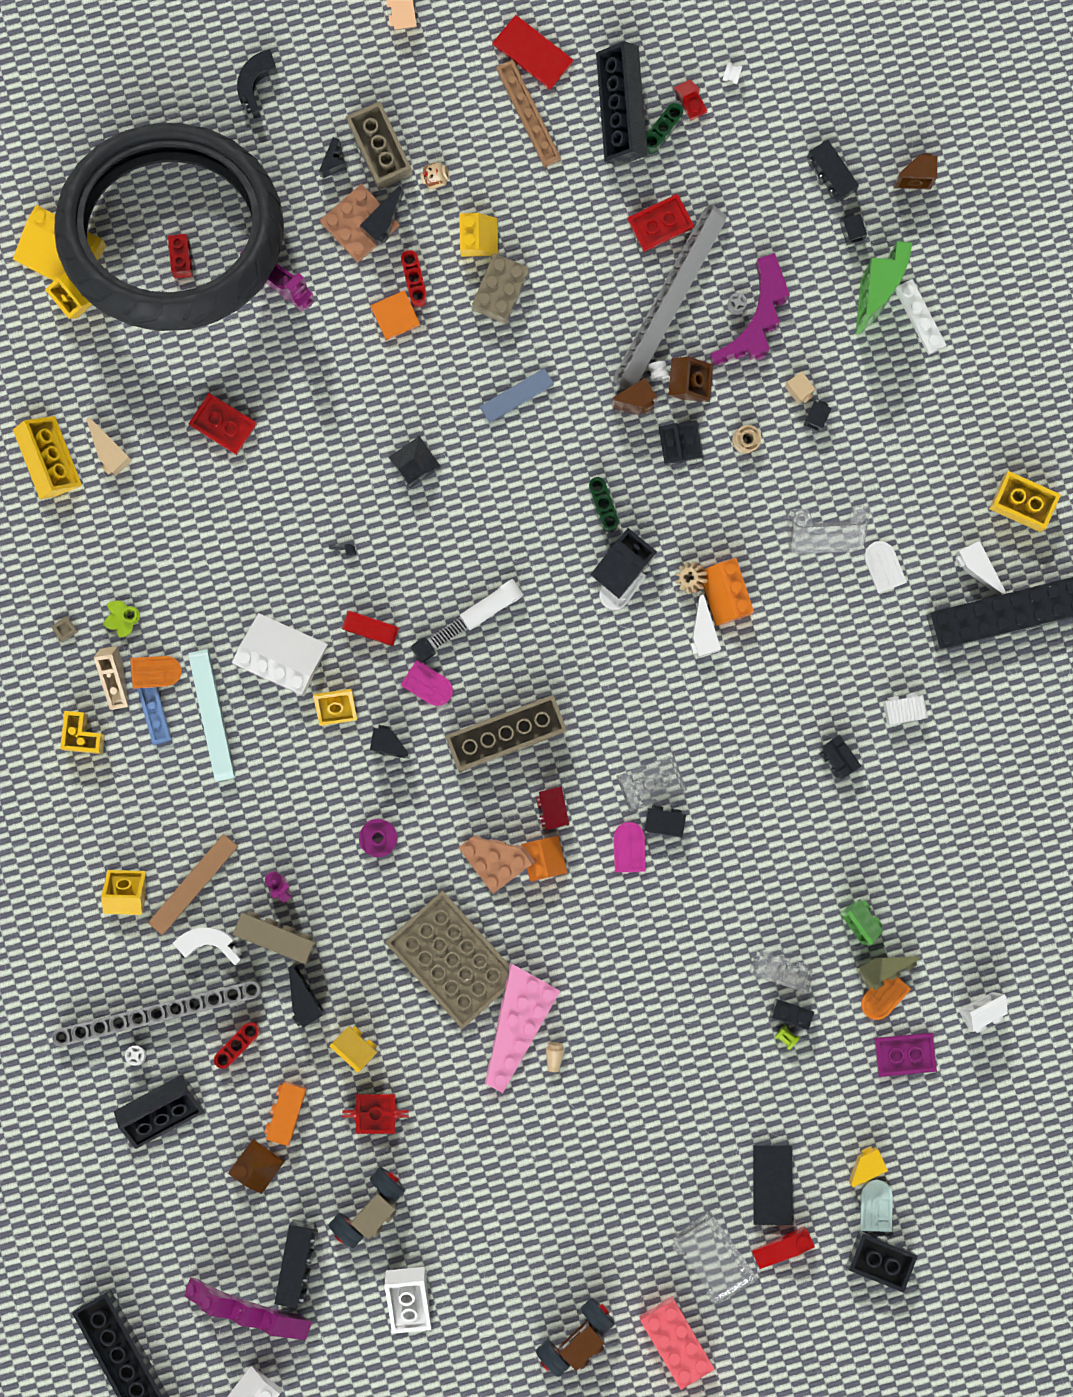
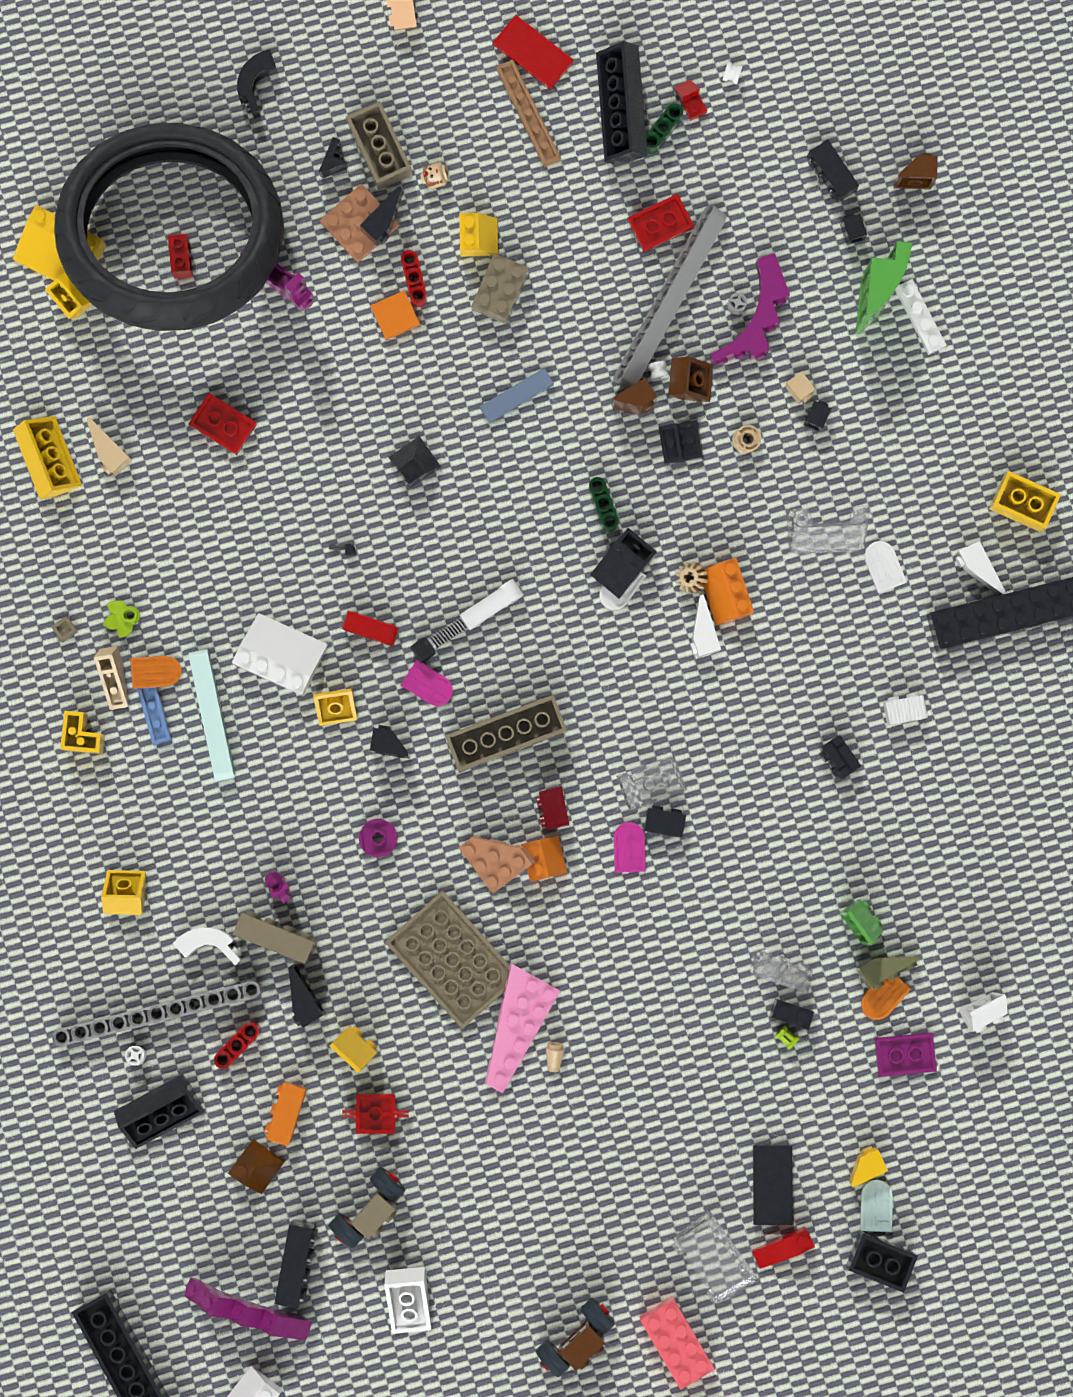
medium nougat tile [148,834,239,935] -> none

